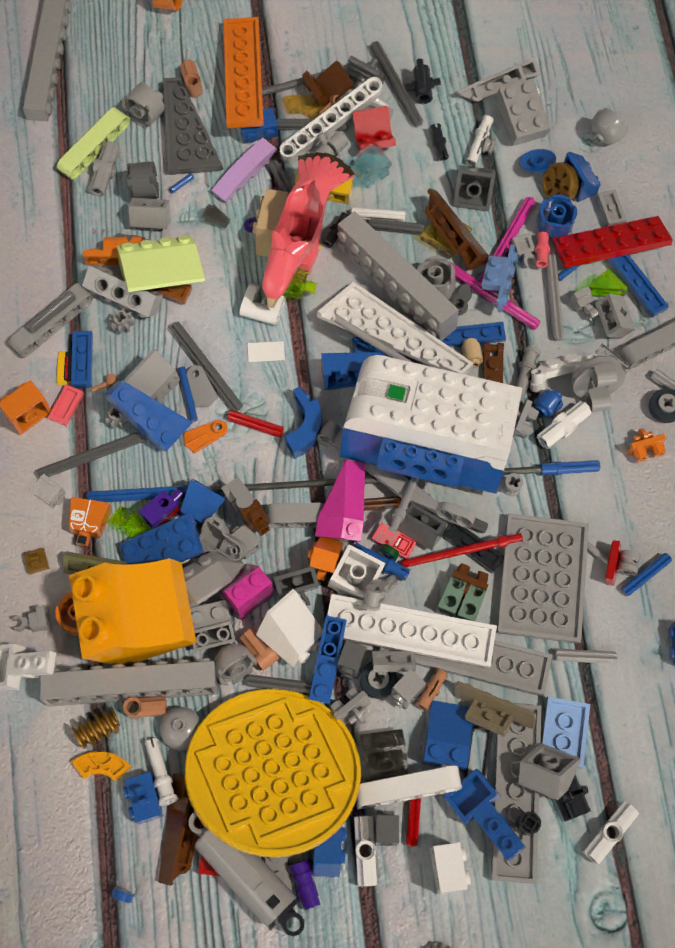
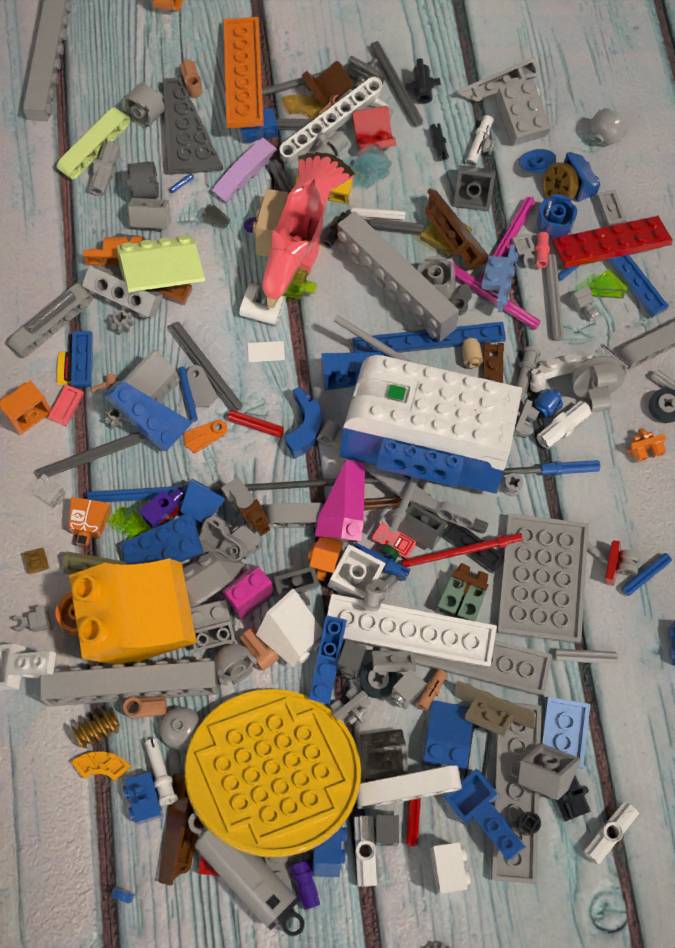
dark grey axle [246,674,312,694] -> none
white wing [317,282,474,375] -> none
light grey brick [595,293,635,339] -> none

